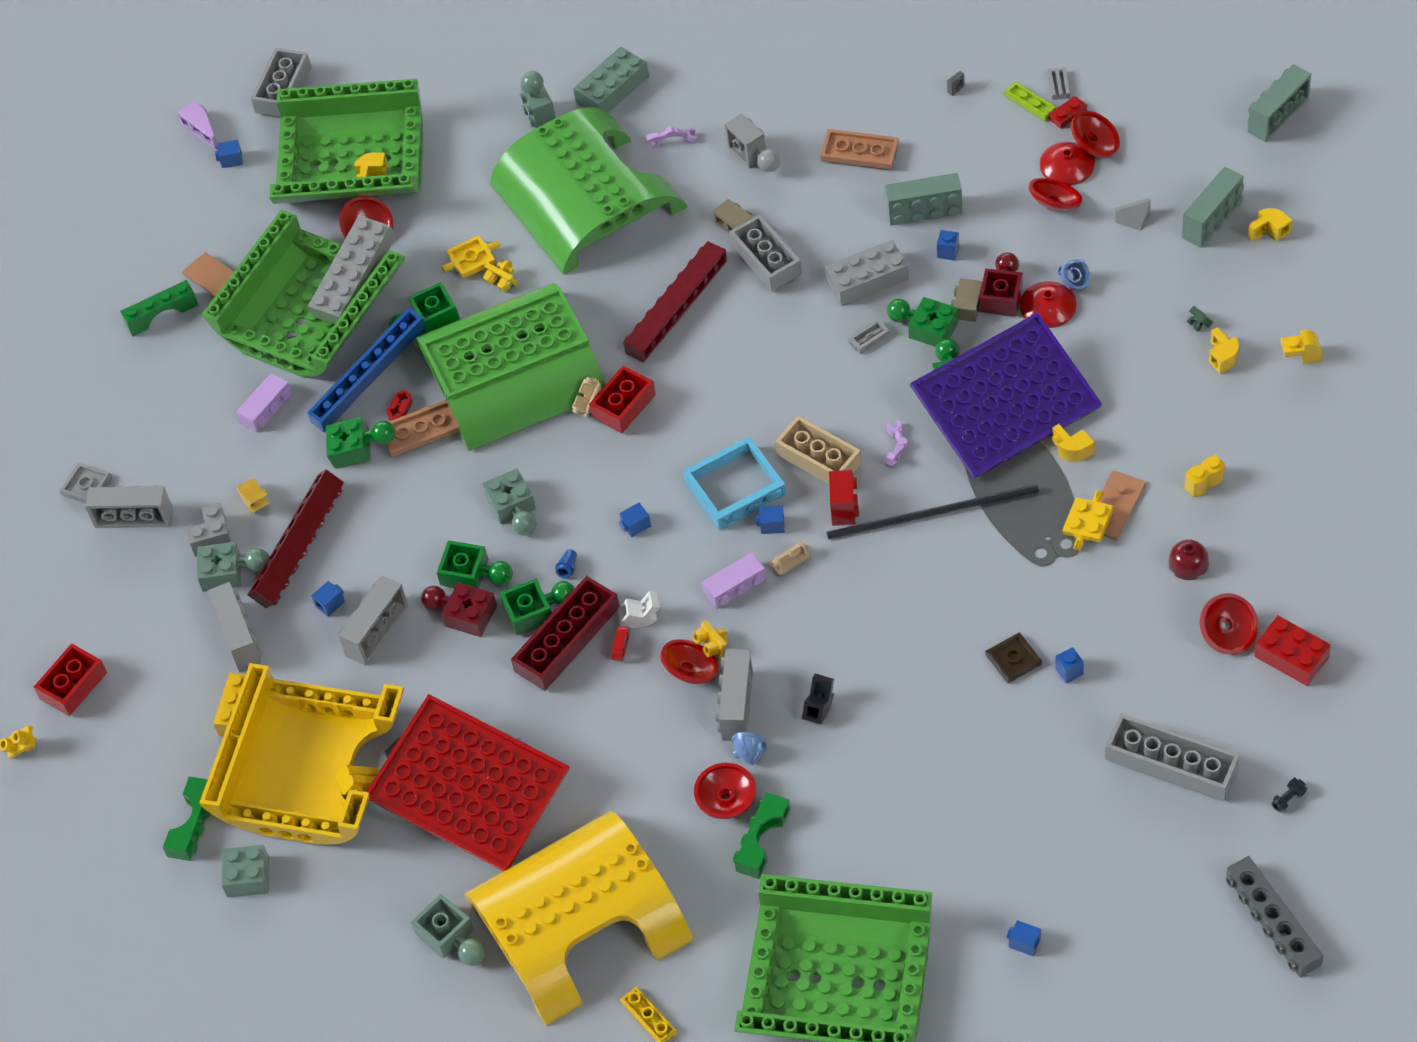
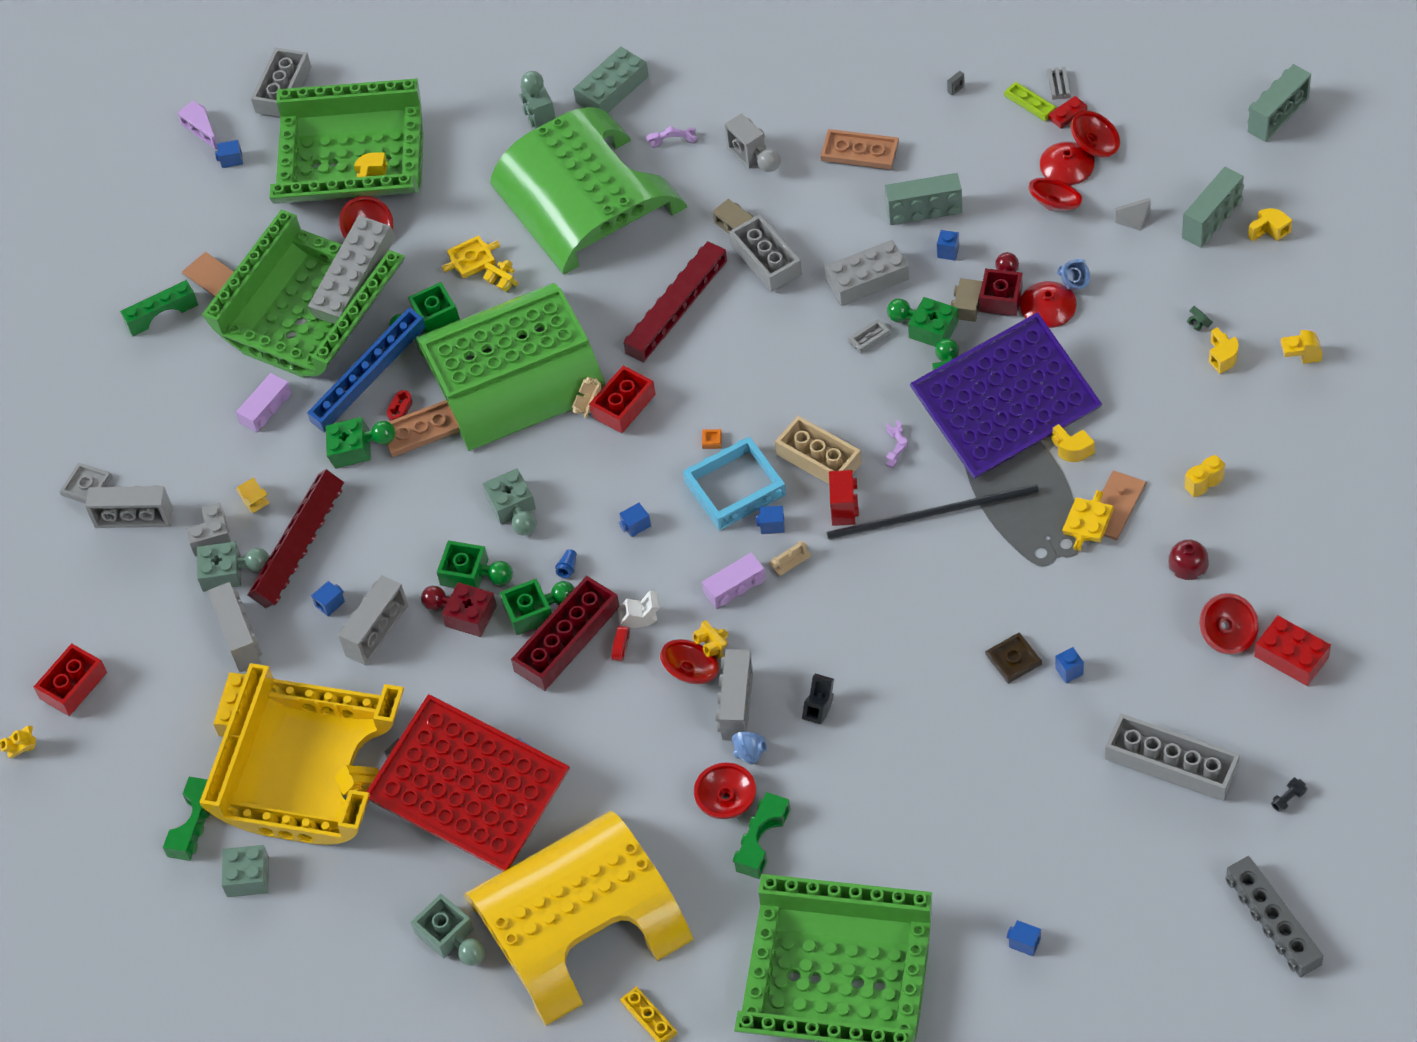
none -> orange tile [702,429,722,449]

